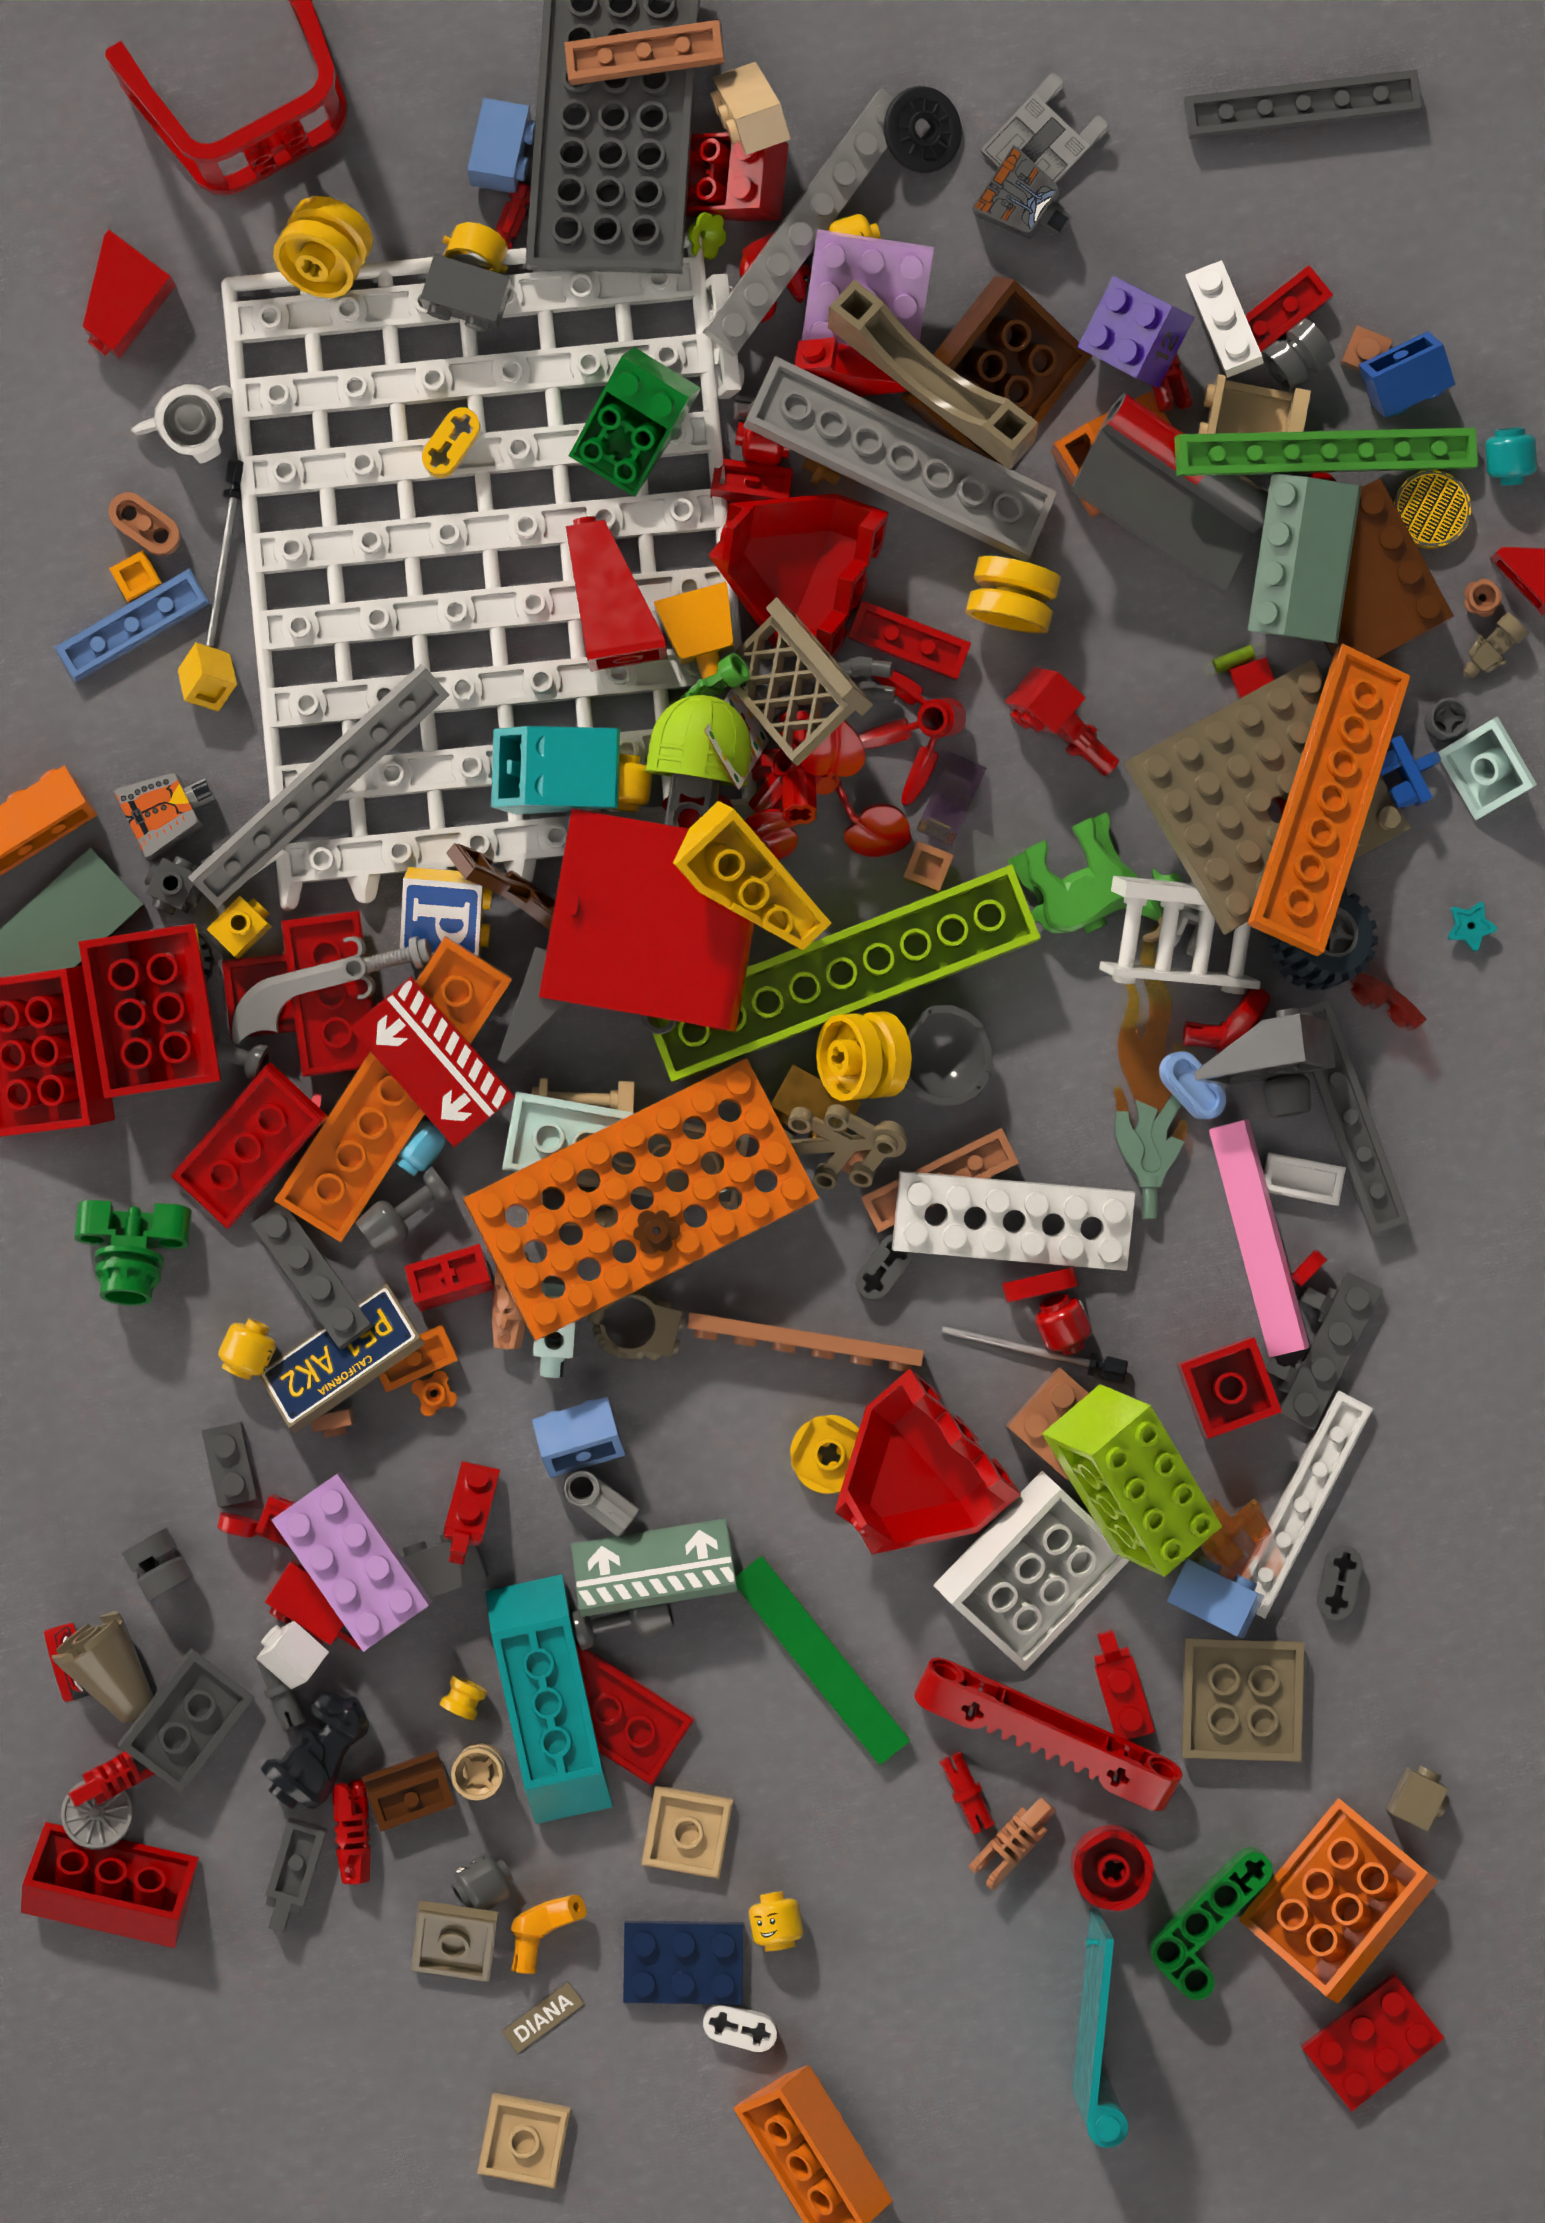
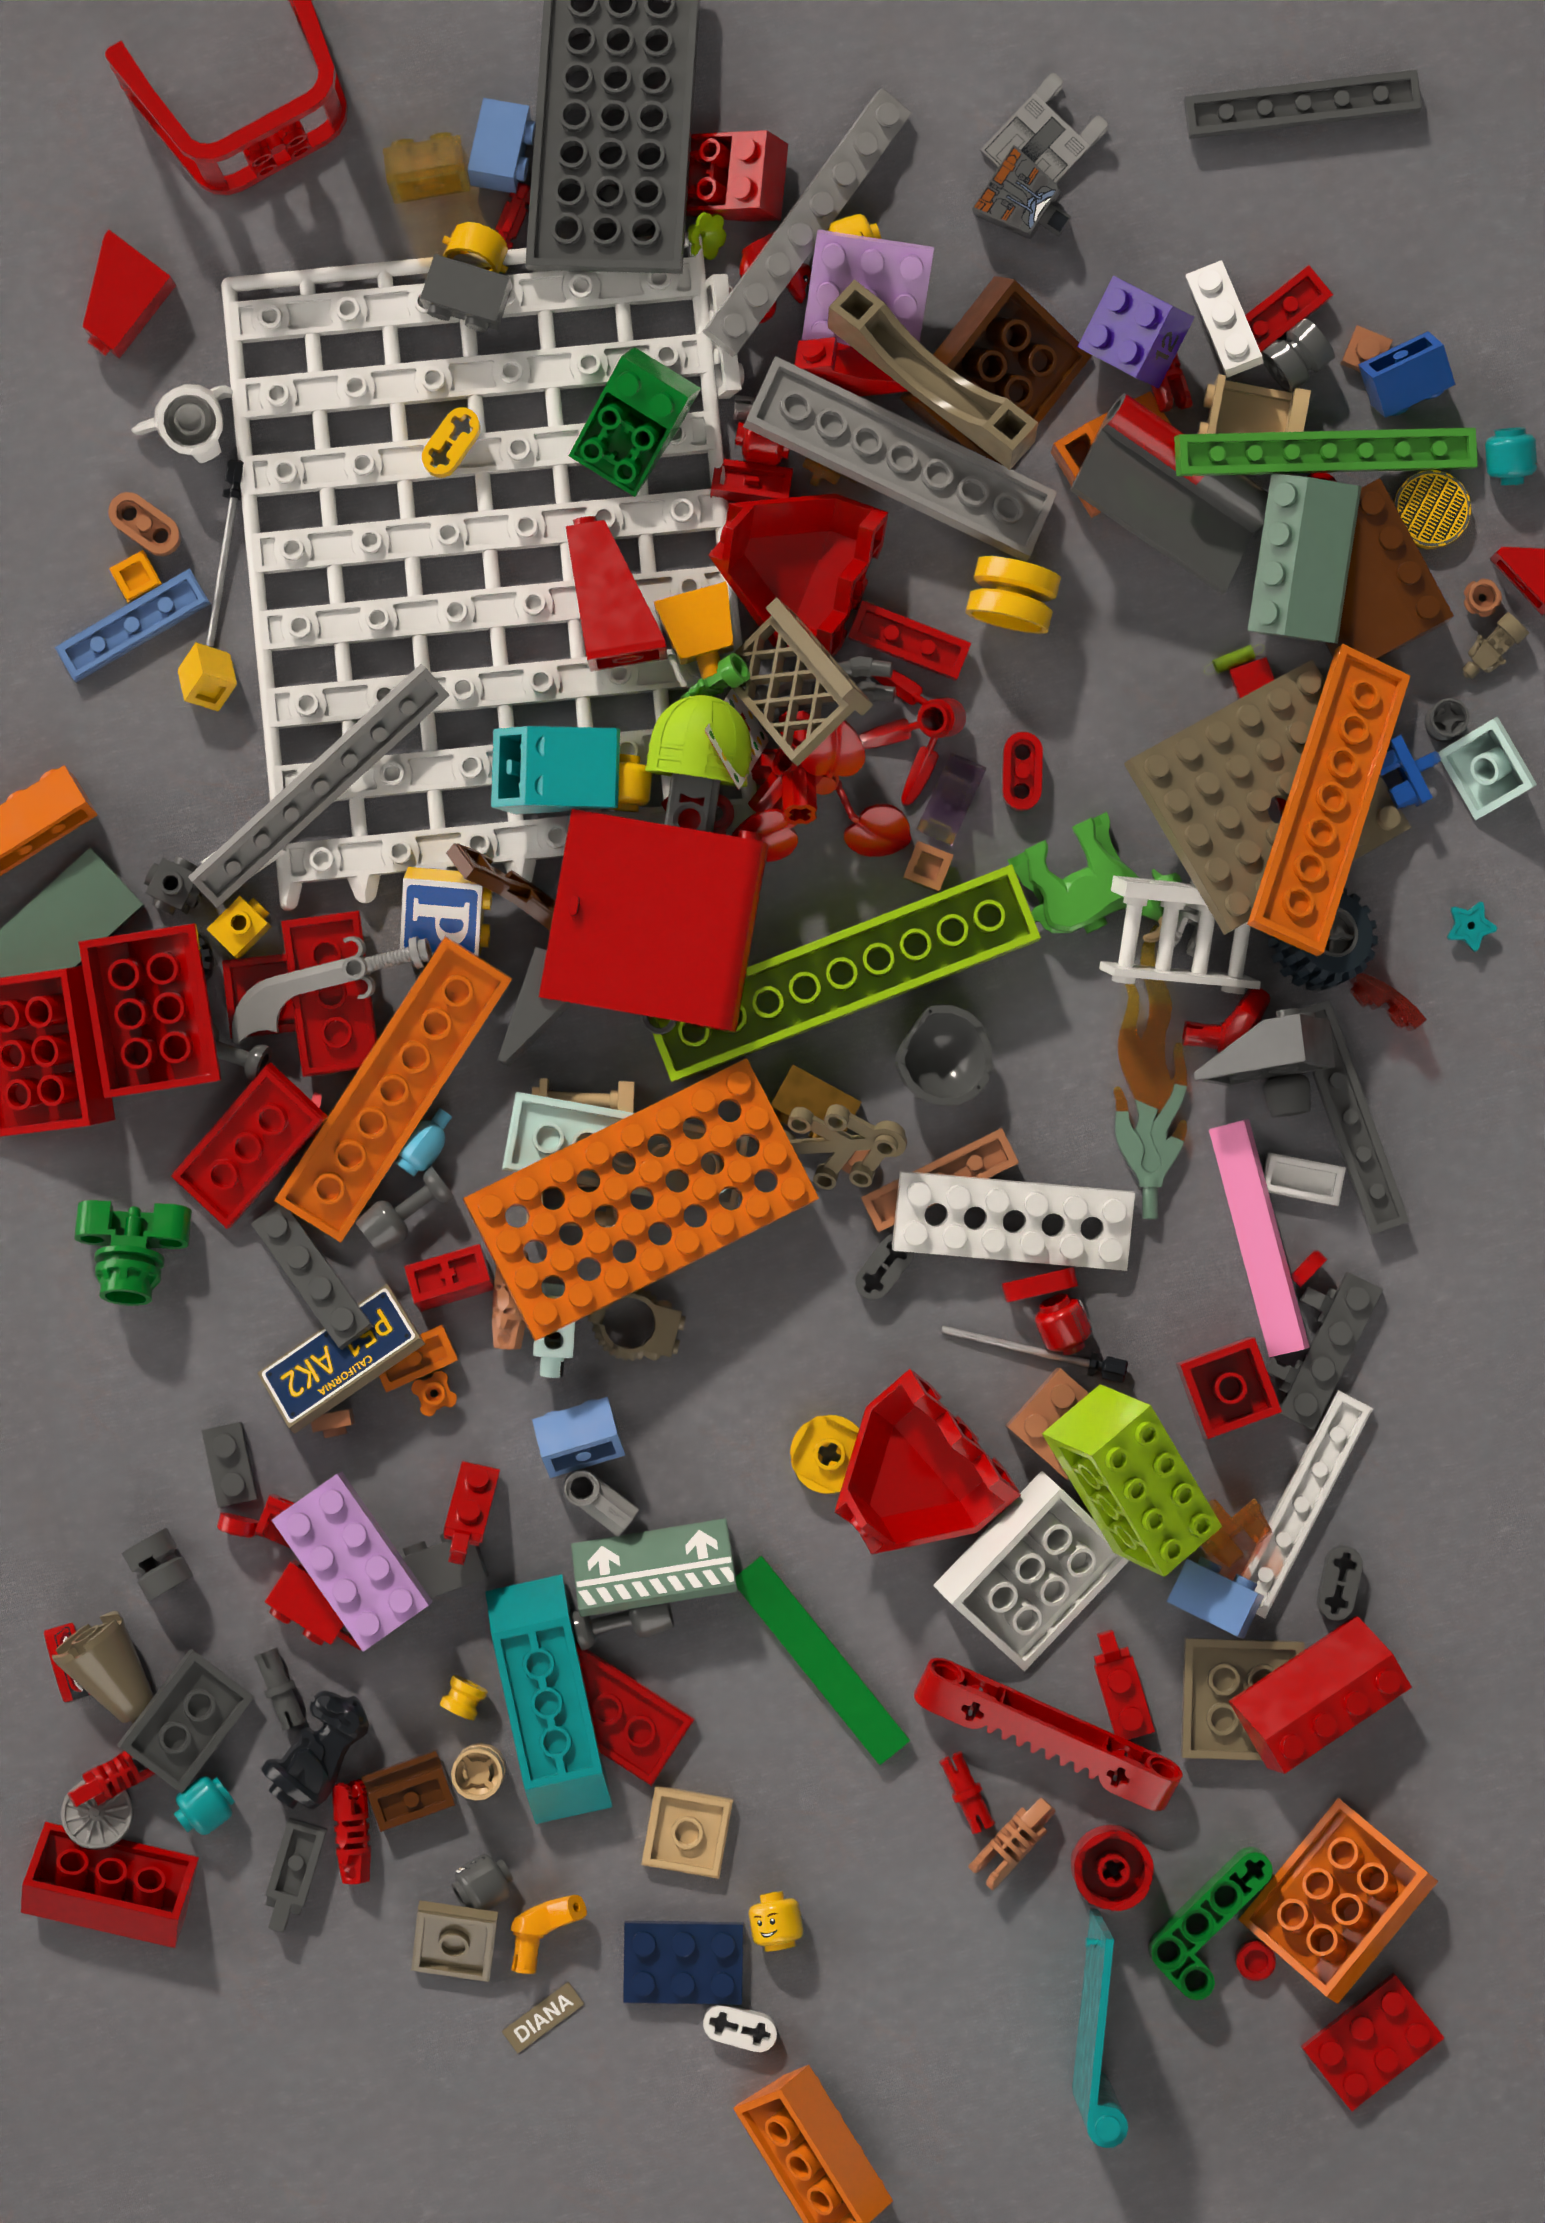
torso [114,772,215,862] -> none
yellow head [218,1318,276,1380] -> none
white brick [256,1621,329,1689] -> none
yellow wheel [273,196,374,298] -> none
red tile [351,976,515,1148] -> none
tan tile [477,2092,571,2189] -> none
nougat plate [564,20,725,85] -> none
reddish brown plant [633,1210,680,1254] -> none
yellow wedge [673,801,832,950] -> none
nougat plate [687,1312,924,1372] -> none
tan brick [709,62,791,155] -> none
yellow wheel [816,1011,912,1101] -> none
black wheel [884,86,962,173] -> none
red brick [1004,667,1119,776] -> none
light blue tile [1159,1051,1226,1120] -> none
dark tan brick [1386,1765,1450,1832] -> none
none -> teal head [174,1776,235,1835]
none -> clear yellow slope [383,132,471,204]
none -> red plate [1002,732,1043,811]
none -> red slope [1229,1616,1412,1774]
none -> red tile [1235,1939,1276,1981]

